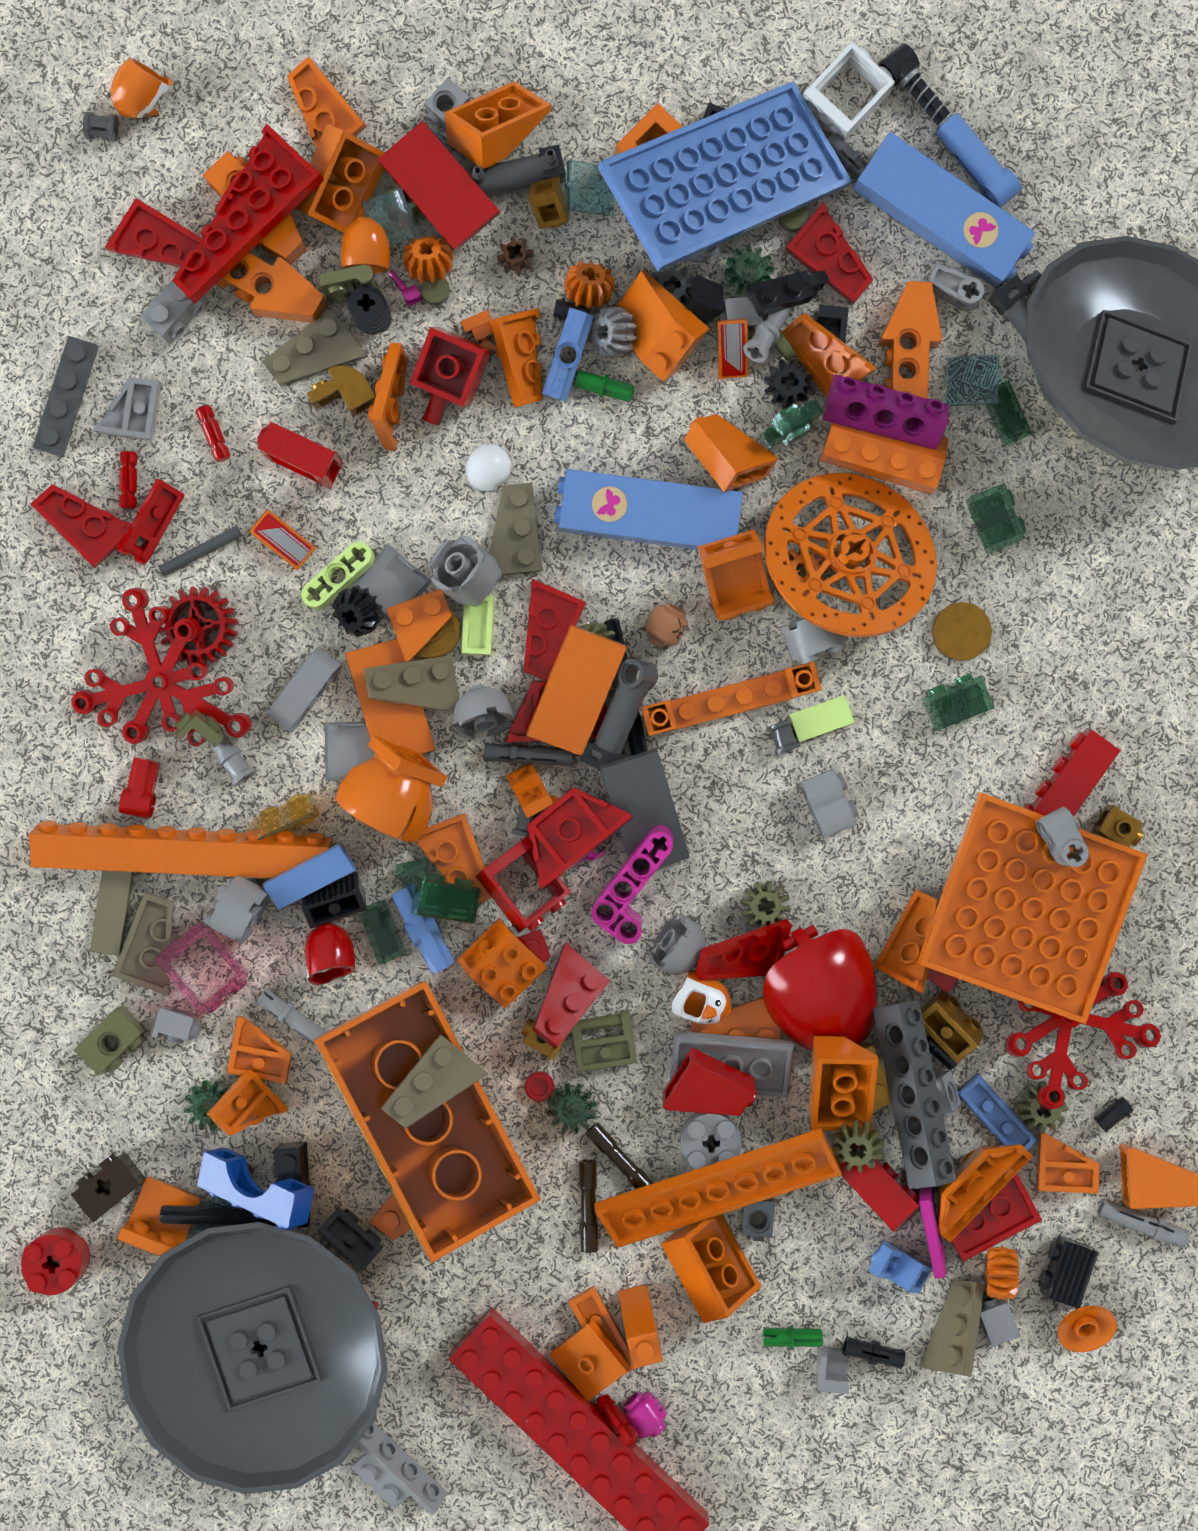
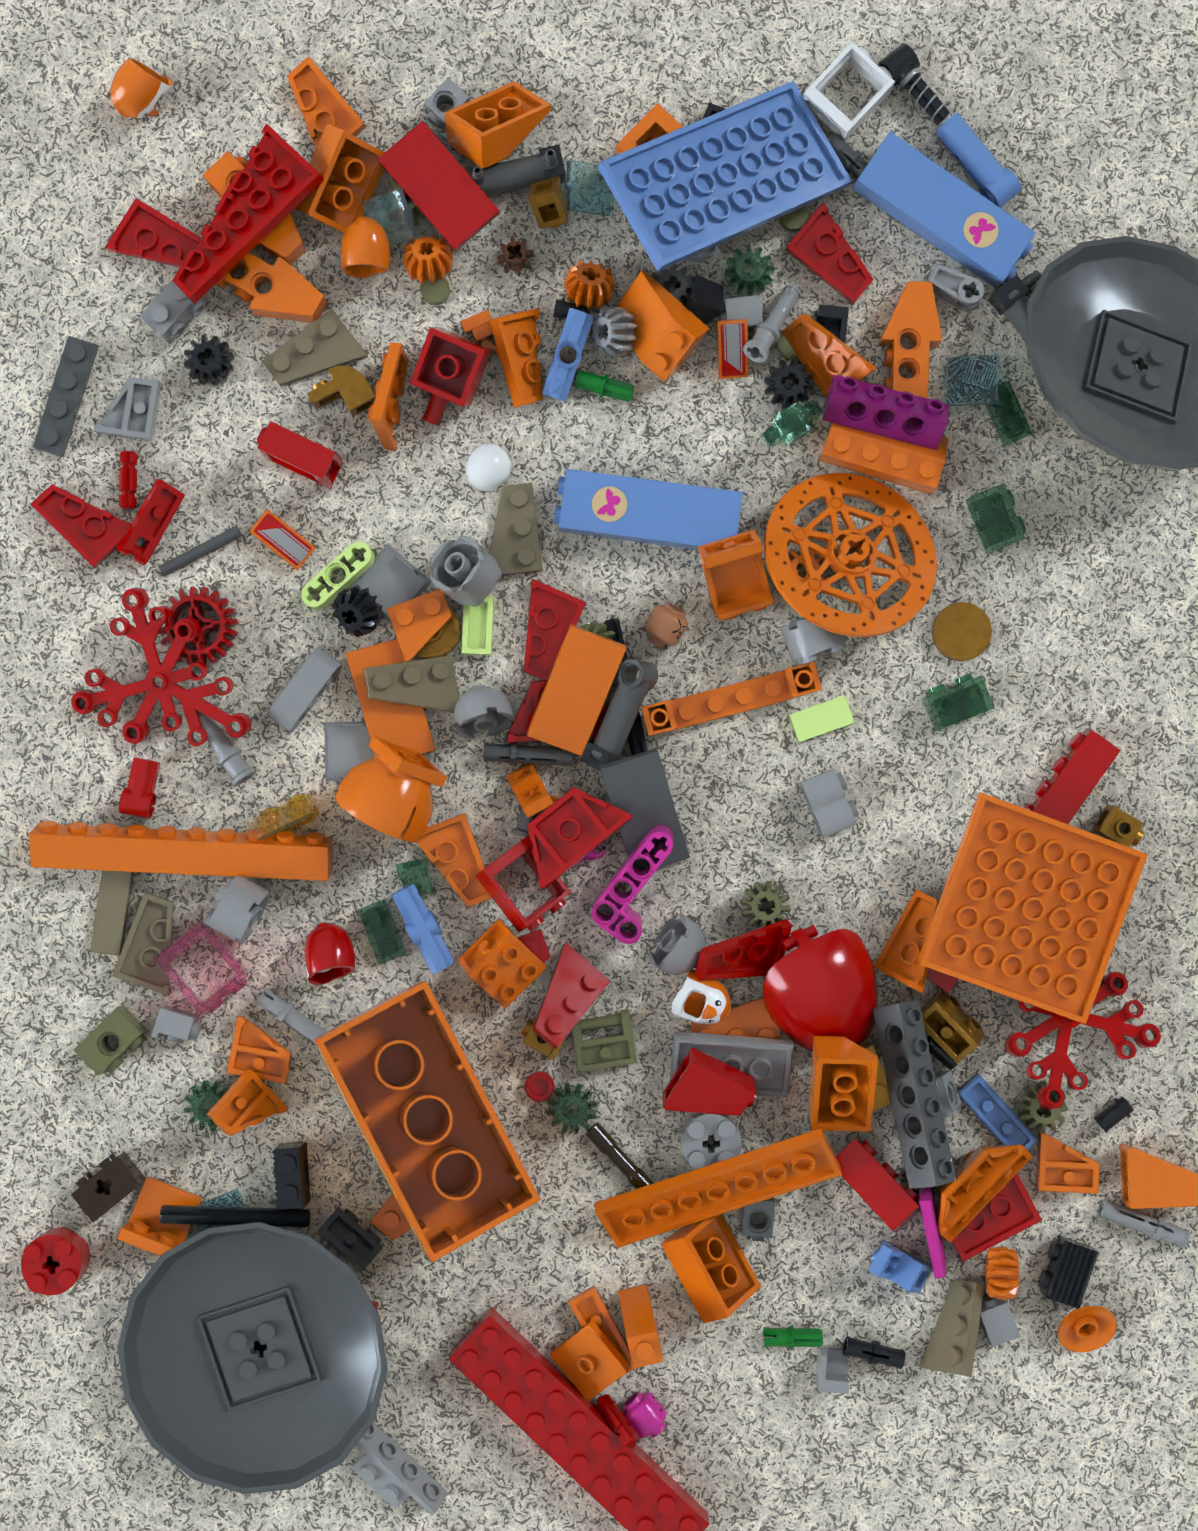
dark grey bush [83,112,119,142] -> none
olive bracket [175,709,223,748] -> none
red axle [196,405,231,462] -> none
arch [197,1147,315,1230] -> none
medium blue tile [262,843,356,910] -> none
black brick [301,871,368,929] -> none
olive plate [318,265,380,304] -> none
black piece [348,285,392,335] -> none
dark tan wing [381,1035,488,1128] -> none
dark pink hand [388,270,422,306] -> none
clear green brick [411,873,481,924] -> none
dark brown piece [579,1160,598,1253] -> none
orange slope [684,414,778,492] -> none
black hinge [746,270,829,316] -> none
dark grey bush [766,719,801,755] -> none
olive gear [832,1119,884,1173] -> none
light grey piece [1036,806,1089,867] -> none
none -> black gear [184,335,235,386]

